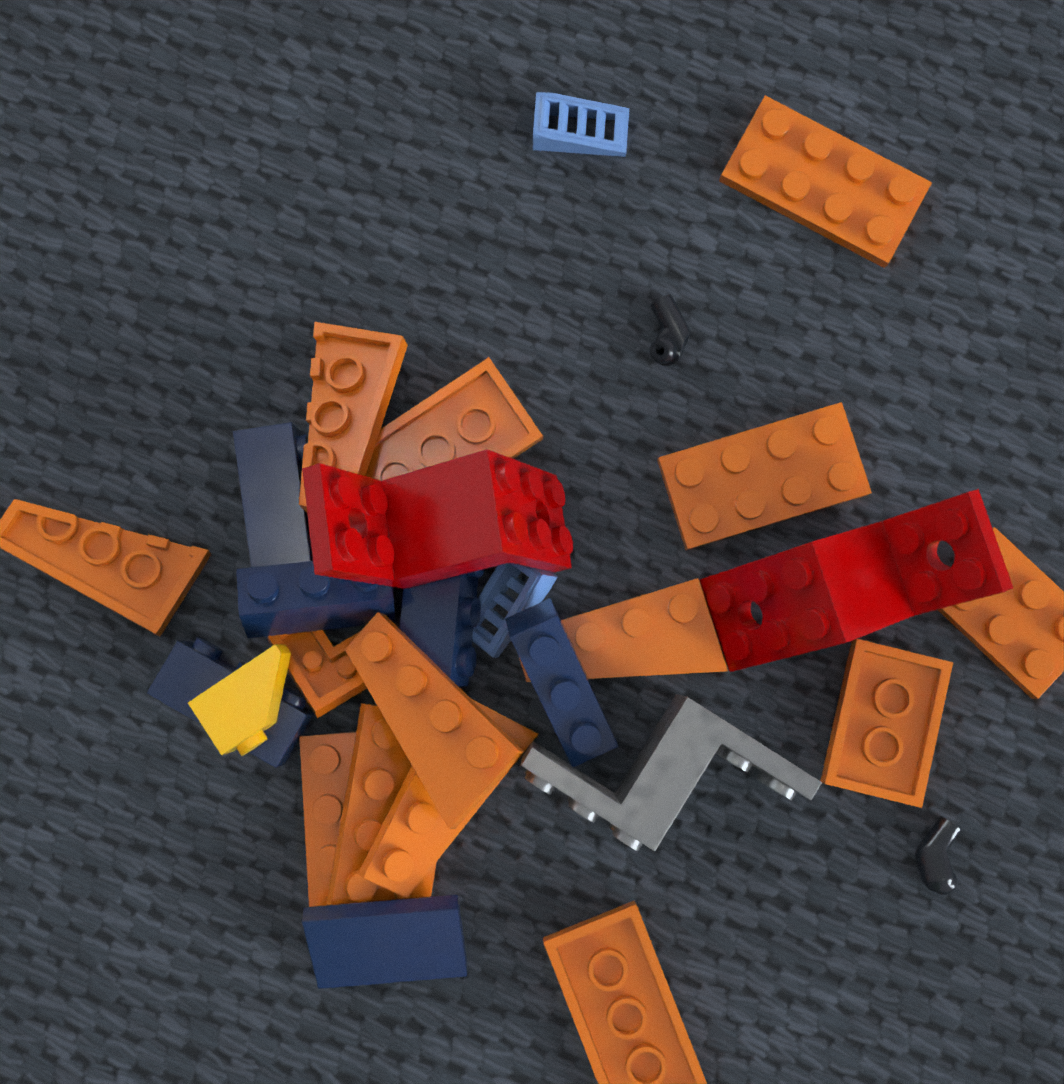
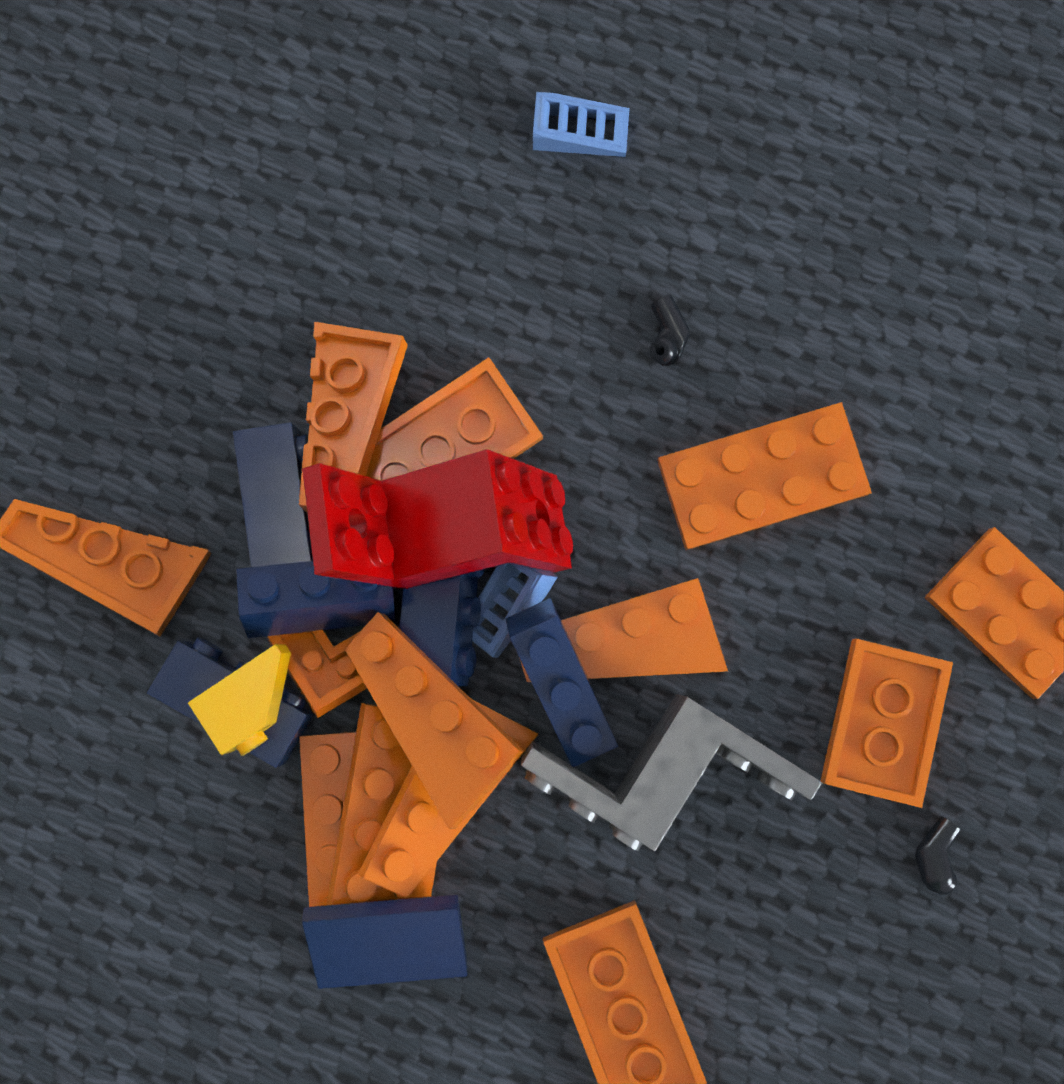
red bracket [699,489,1013,672] -> none
orange plate [719,95,932,268] -> none

